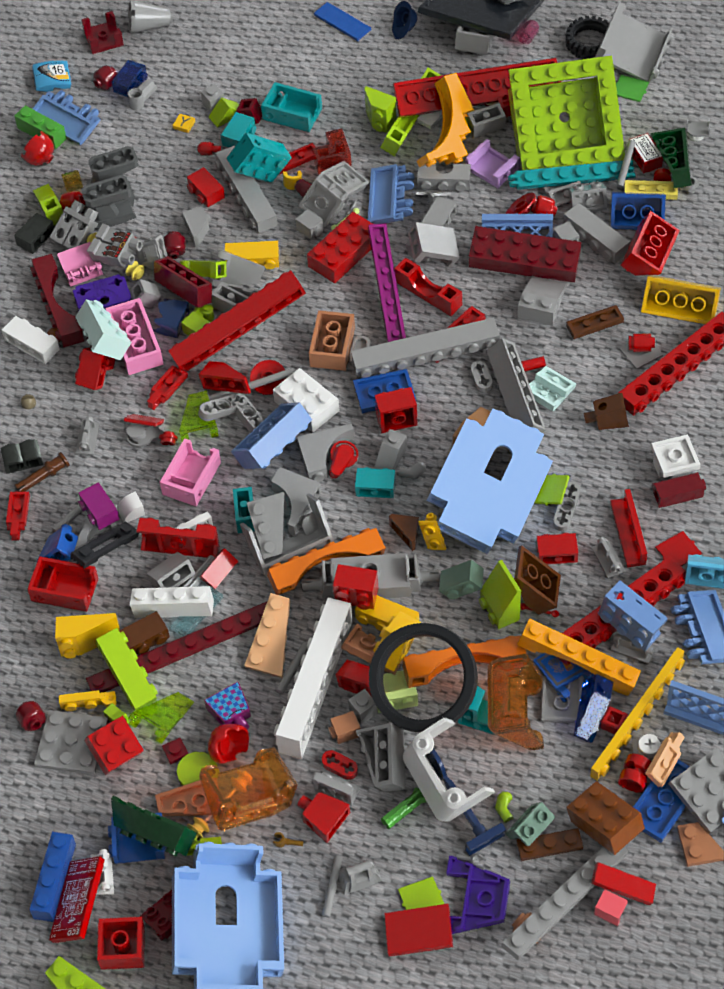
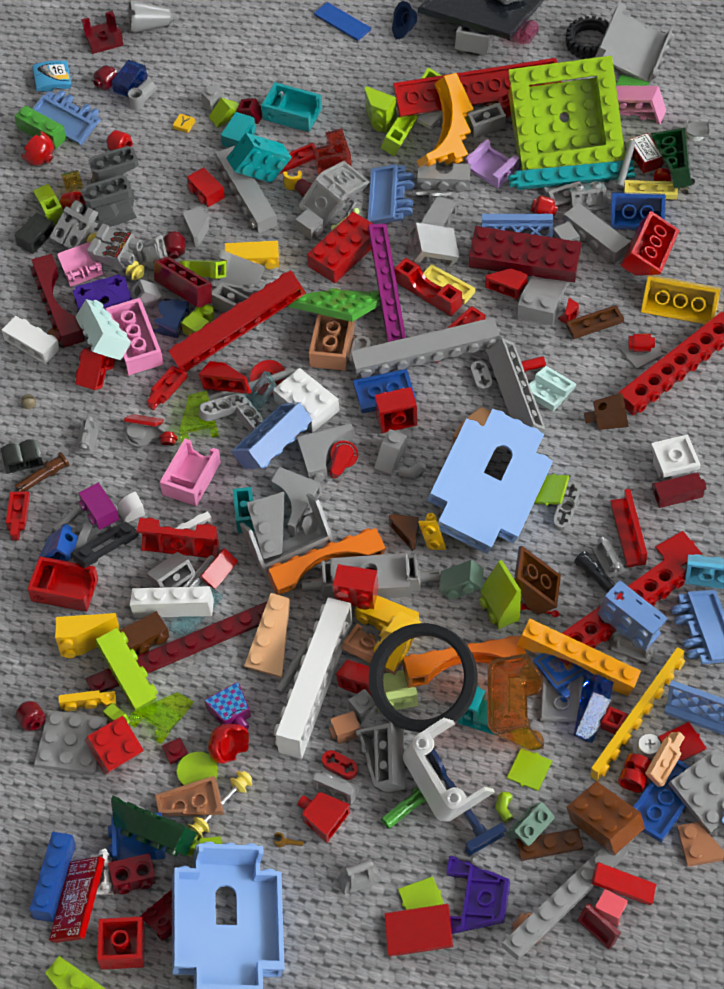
red cylinder [197,142,221,156] -> none
clear orange windscreen [199,747,298,831] -> none
light grey bar [322,856,343,918] -> none
teal brick [355,467,396,498] -> none
red dish [506,193,536,214] -> none
red brick [536,533,578,565] -> none
none -> red head [107,130,133,151]
none -> dark red brick [108,853,155,895]
none -> clear light blue tile [247,371,277,410]
none -> bright green plate [288,288,381,322]
none -> light yellow plate [423,264,475,304]
none -> red slope [485,268,527,300]
none -> lime piece [507,748,553,791]
none -> red slope [558,298,579,324]
none -> black pin [574,551,616,593]
none -> dark red tile [577,903,621,950]
none -> bright pink wedge [616,86,666,124]
none -> red piece [658,722,707,761]

